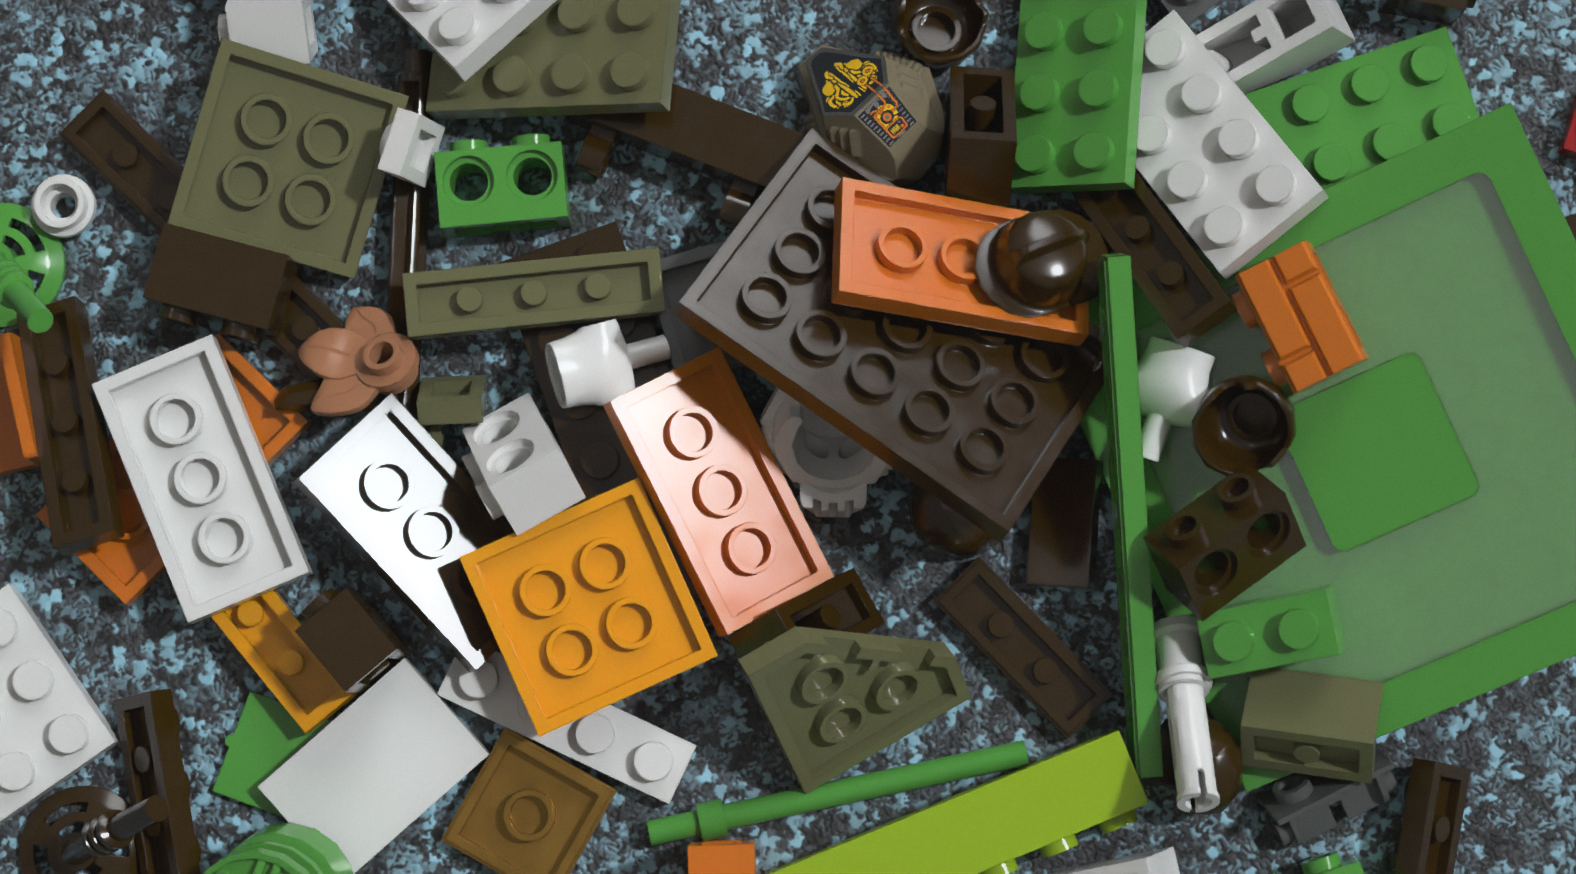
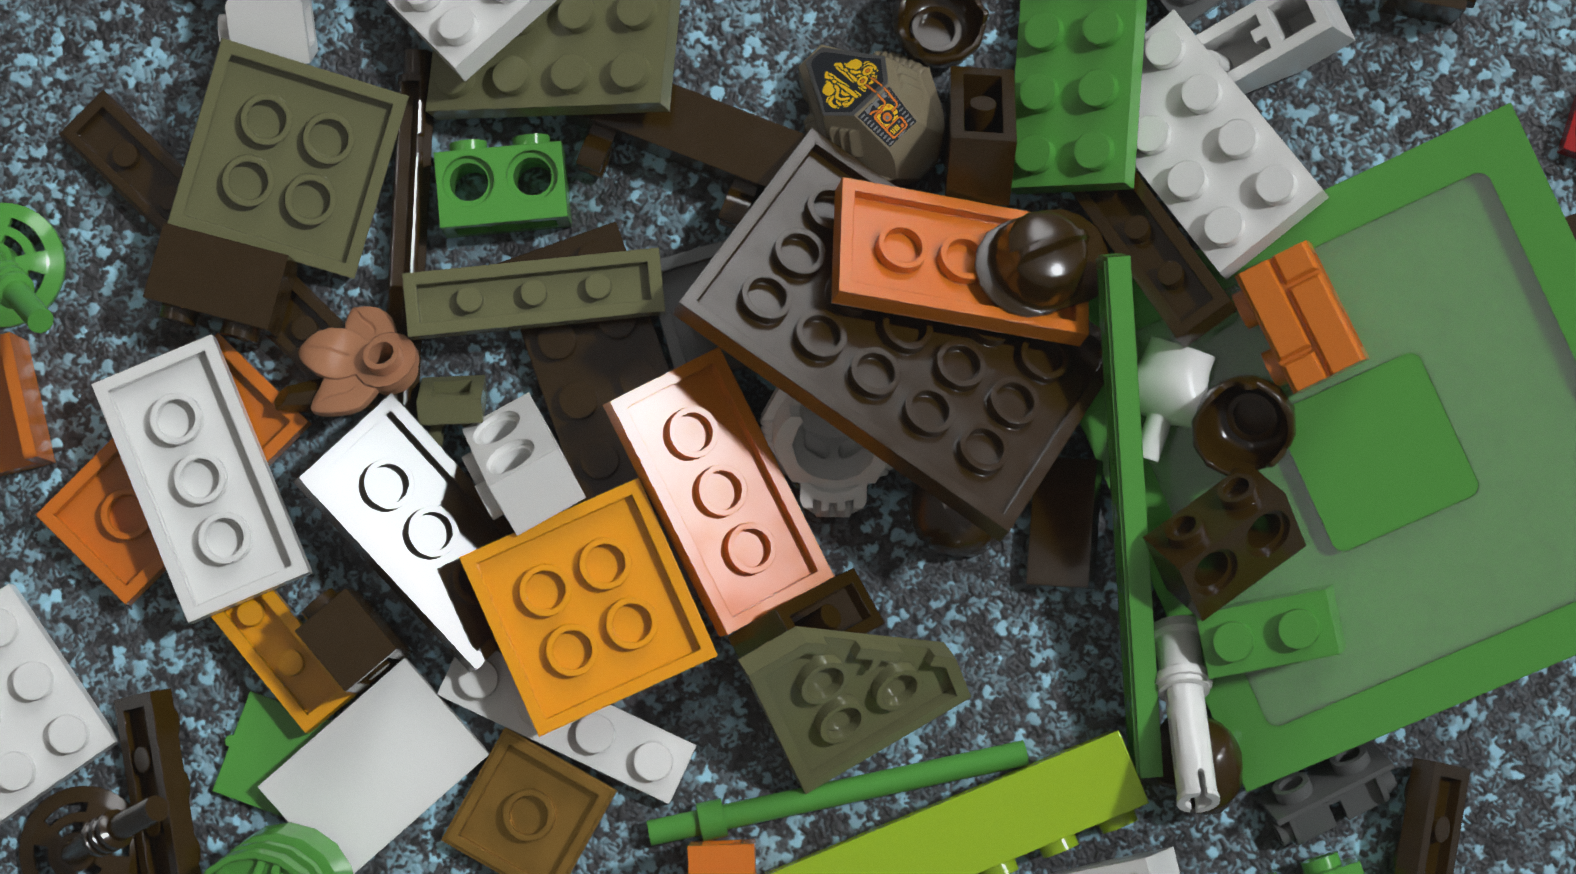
dark brown plate [16,296,125,555] -> none
white plate [31,174,97,238] -> none
white plate [377,107,445,187] -> none
white piece [545,319,670,408] -> none
dark brown tile [933,557,1114,739] -> none
olive panel [1240,667,1383,784] -> none
bright green plate [1245,26,1479,190] -> none

